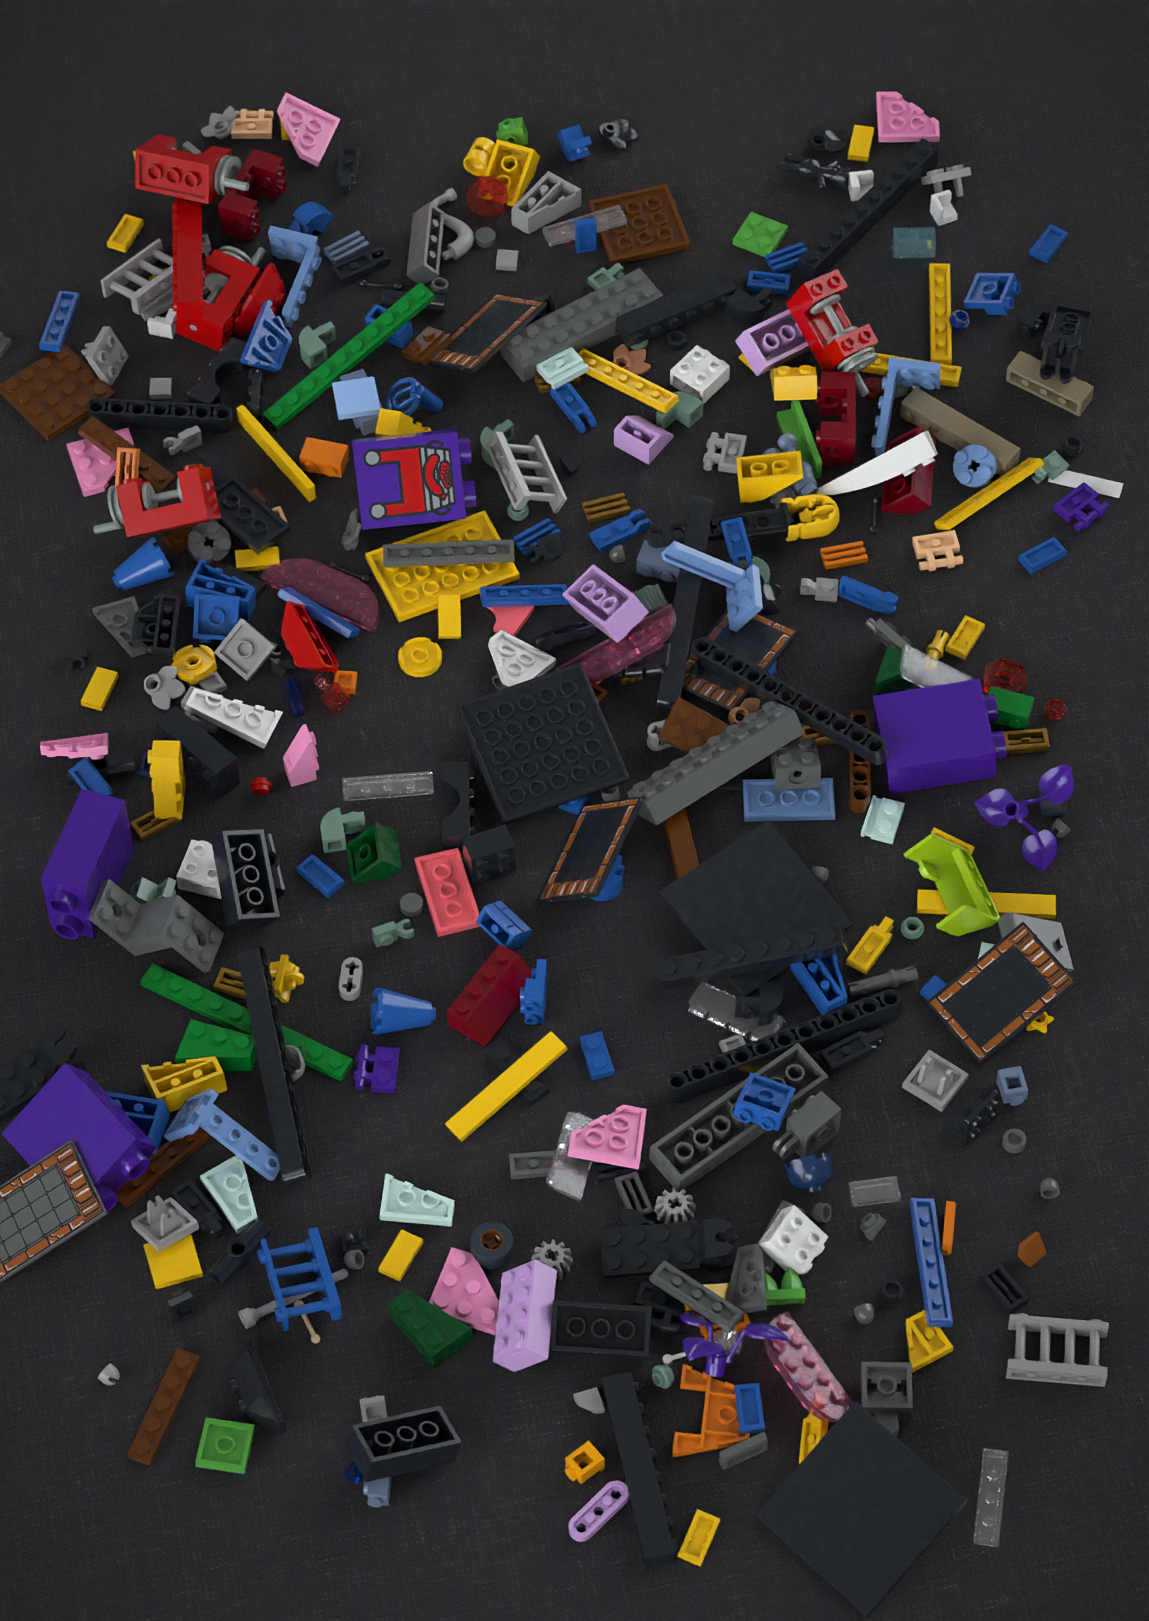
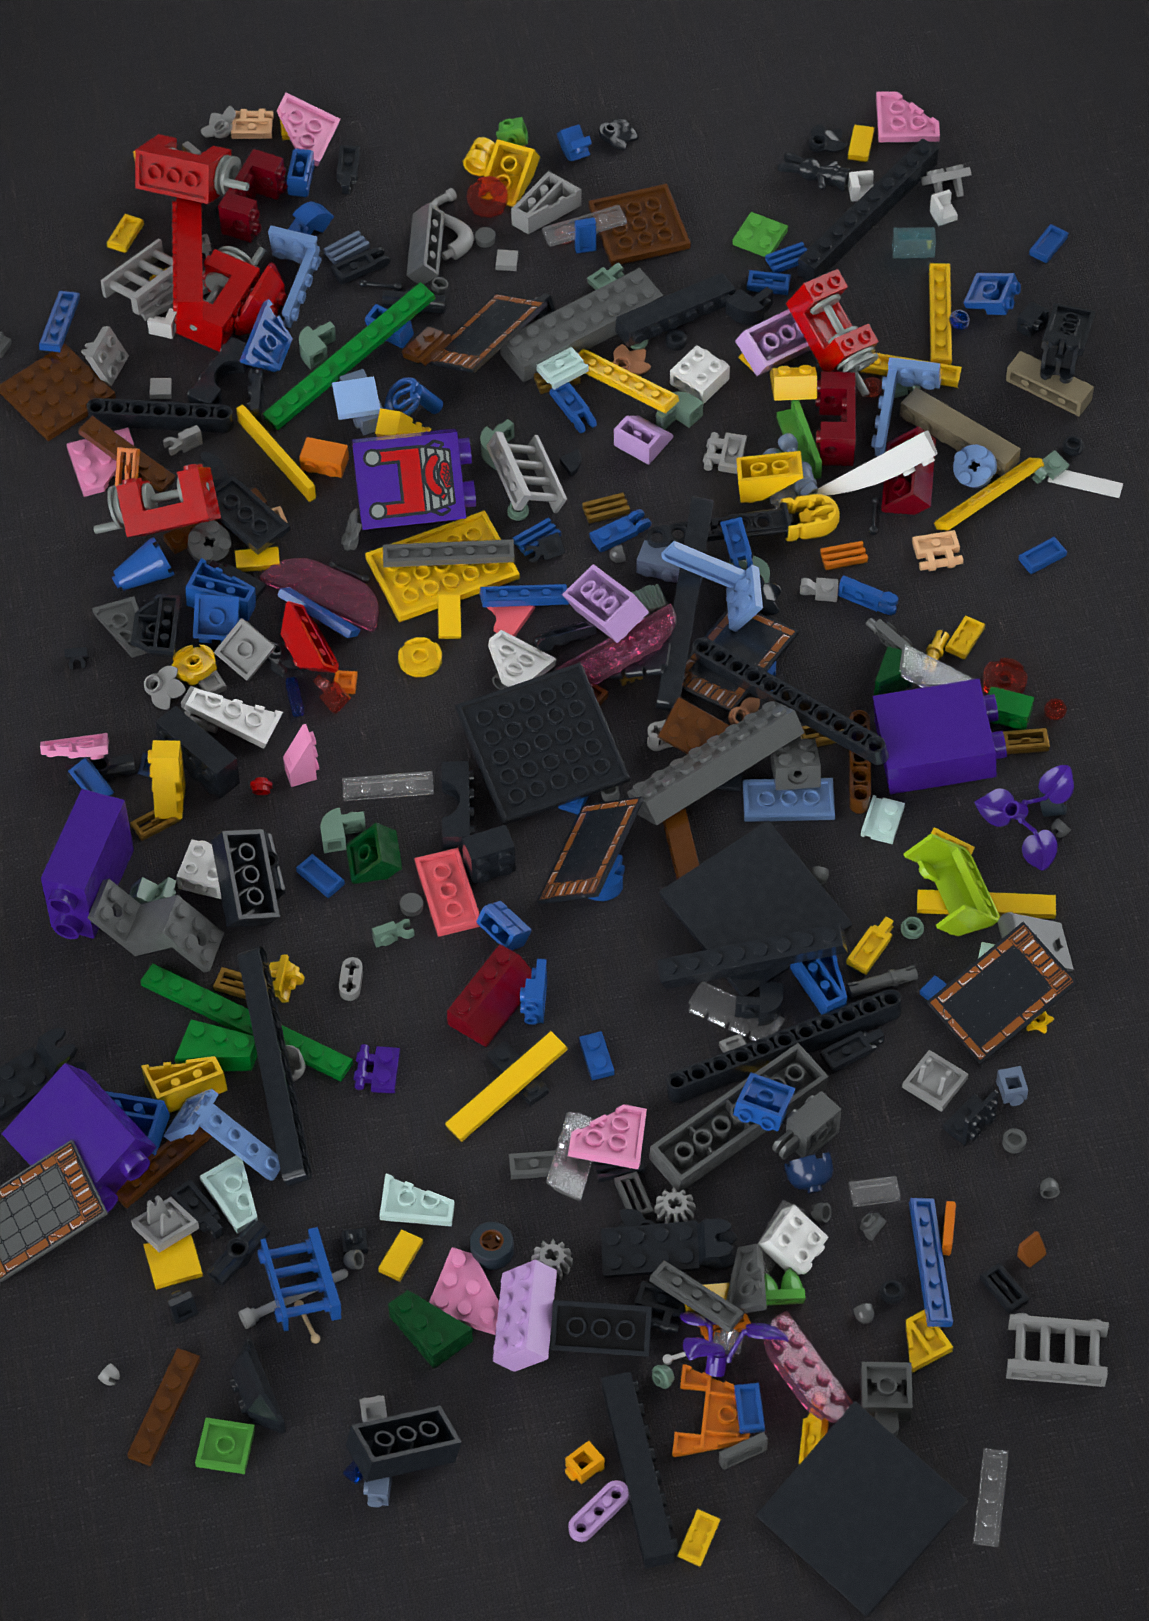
yellow tile [81,667,119,711] -> none
blue cone [371,988,436,1035] -> none
light grey tile [573,1387,604,1413] -> none
dark purple plate [1053,482,1110,532] -> none
none -> blue brick [287,149,315,197]

